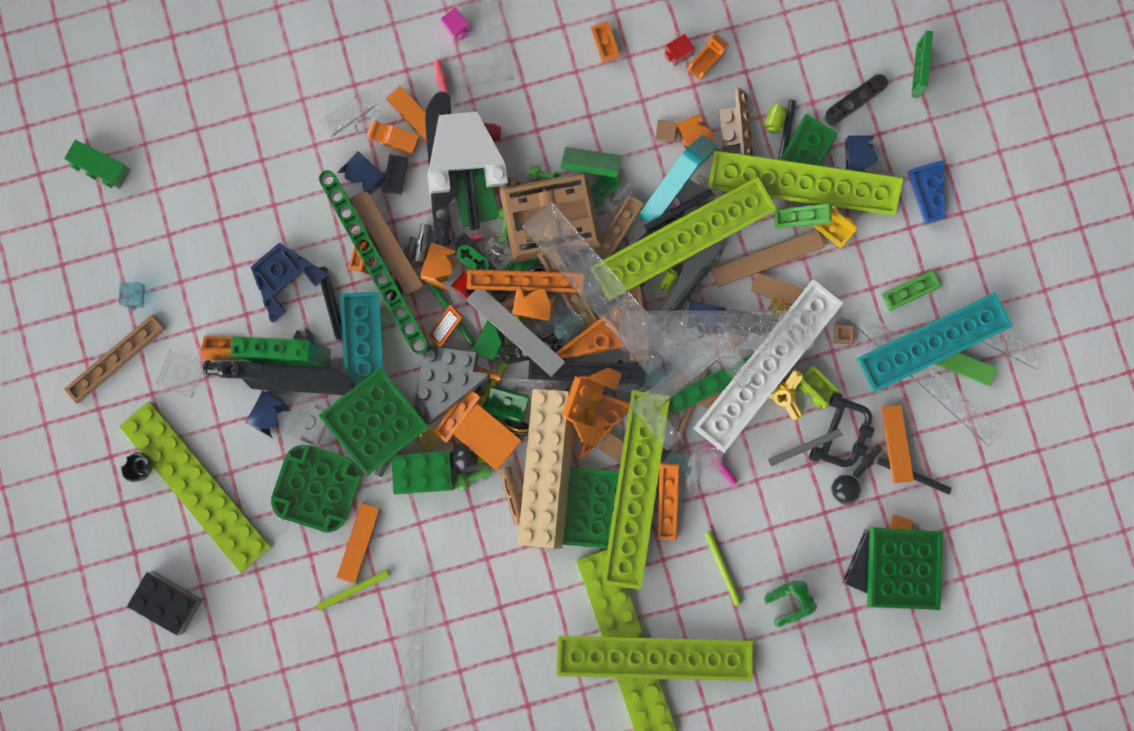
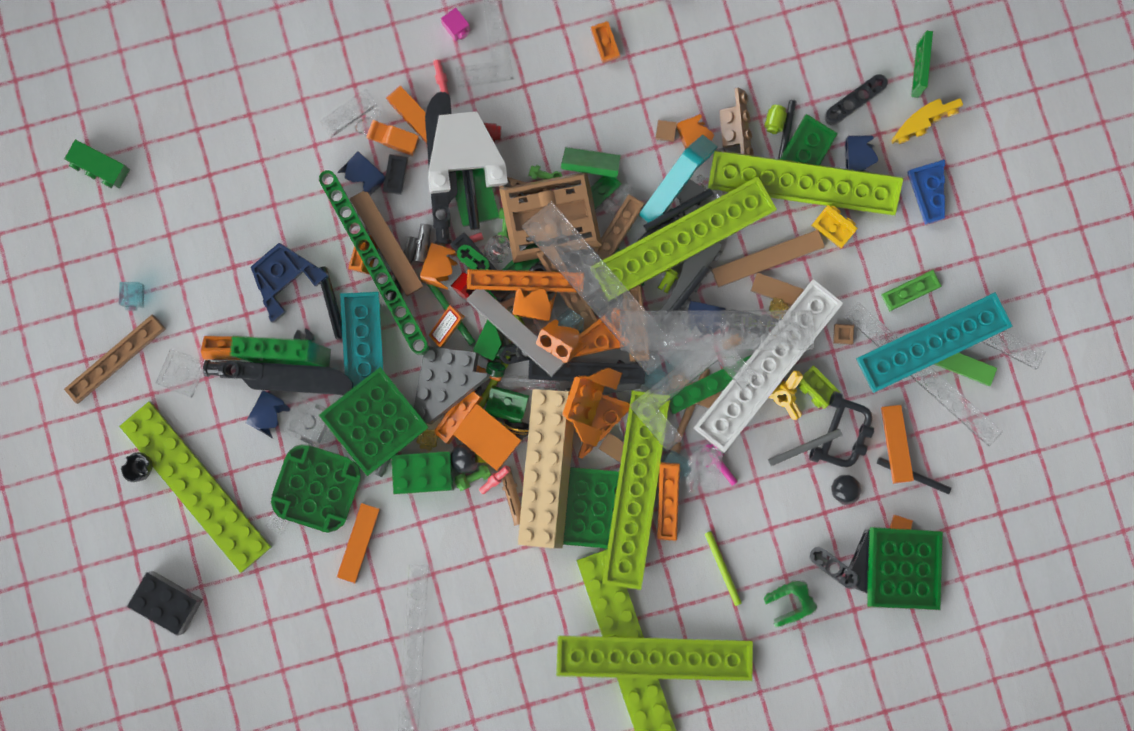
lime piece [317,569,390,611] -> none
red brick [664,34,695,66] -> none
orange animal [687,34,729,80] -> none
bright green tile [774,203,832,229] -> none
black bar [852,445,883,479] -> none
none -> coral bar [479,465,511,494]
none -> dark green tile [485,362,506,378]
none -> orange piece [536,319,586,363]
none -> black beam [810,547,860,589]
none -> yellow slope [891,98,963,144]

